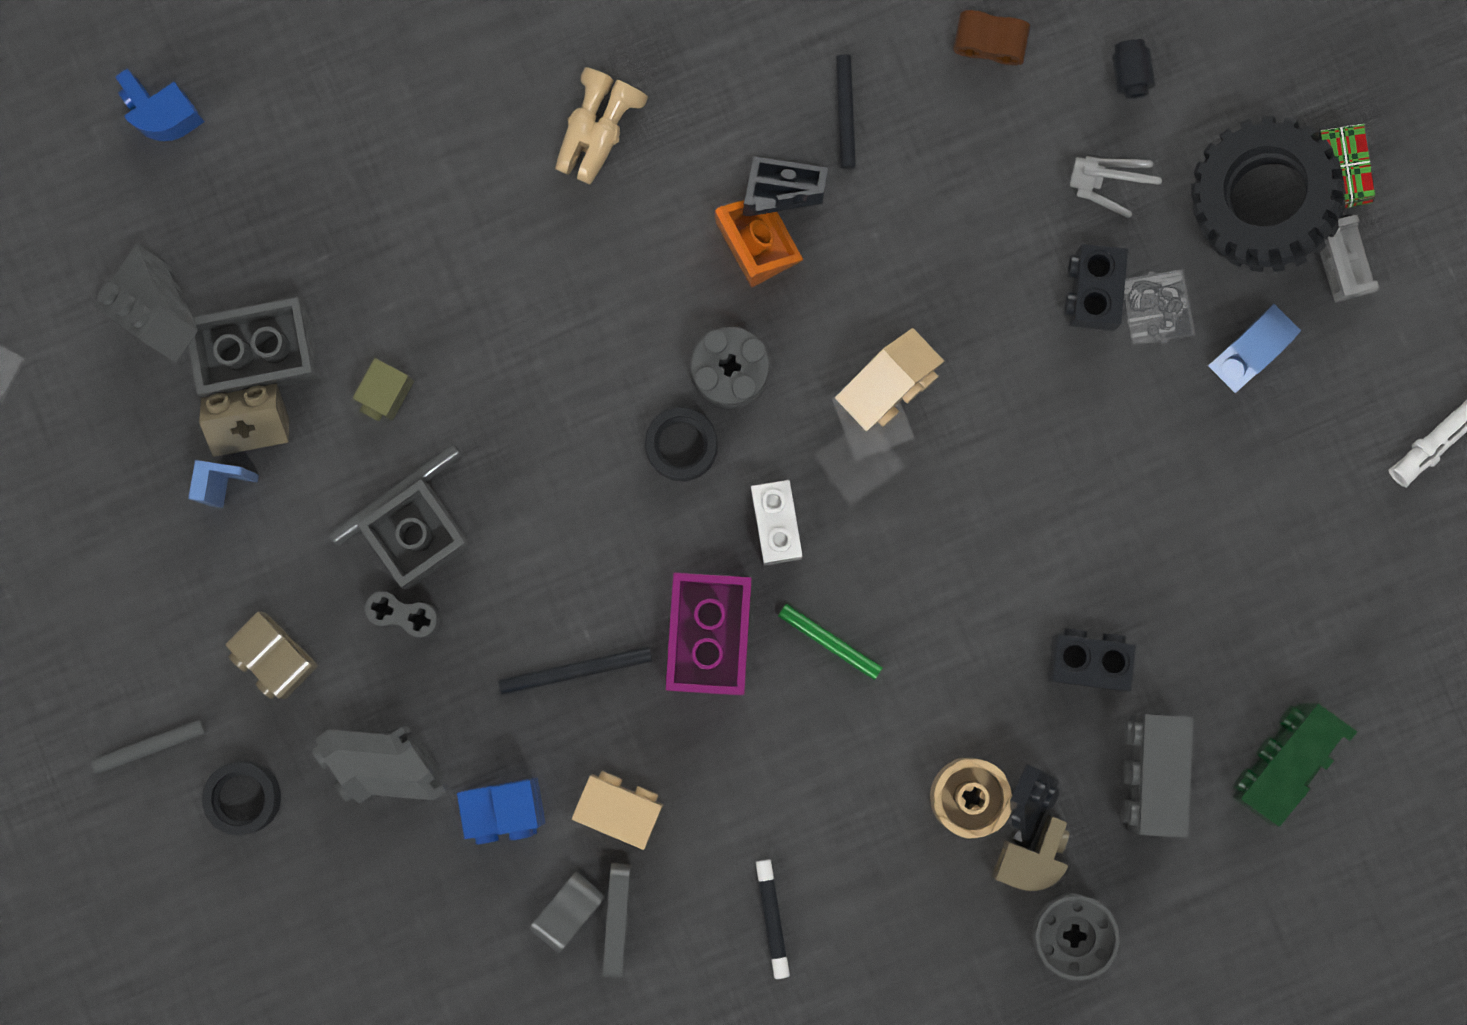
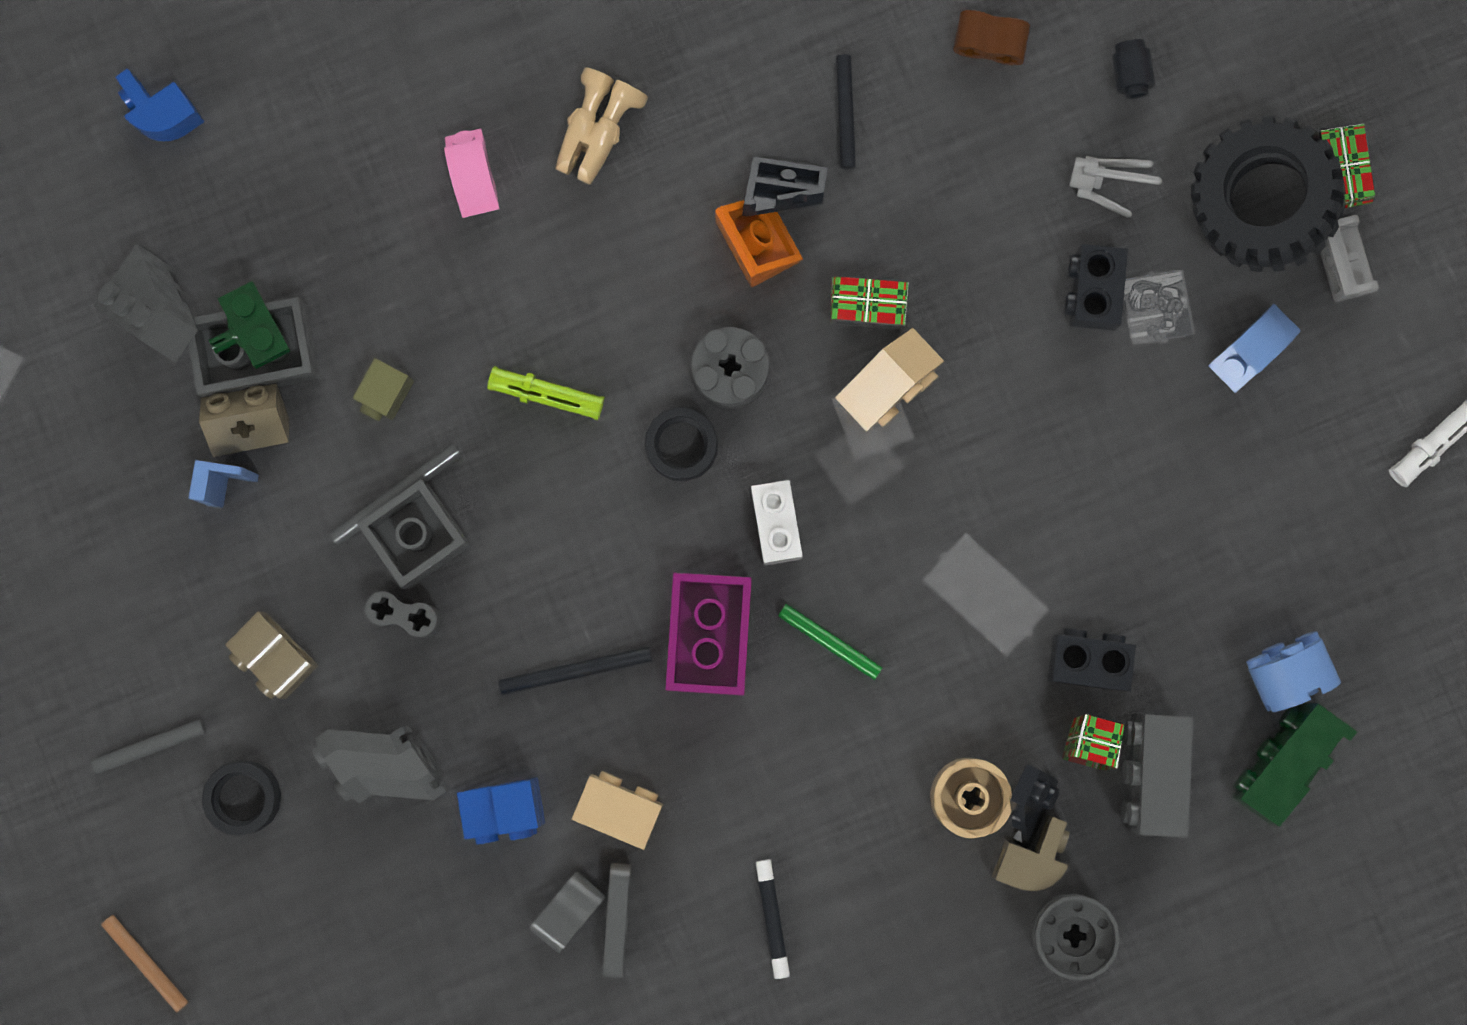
none -> medium nougat bar [101,915,189,1013]
none -> dark green plate [208,281,291,369]
none -> bright pink brick [444,128,499,218]
none -> lime pin [487,366,605,420]
none -> piece [830,277,911,330]
none -> clear piece [922,533,1049,657]
none -> piece [1062,714,1125,771]
none -> medium blue brick [1246,631,1341,712]

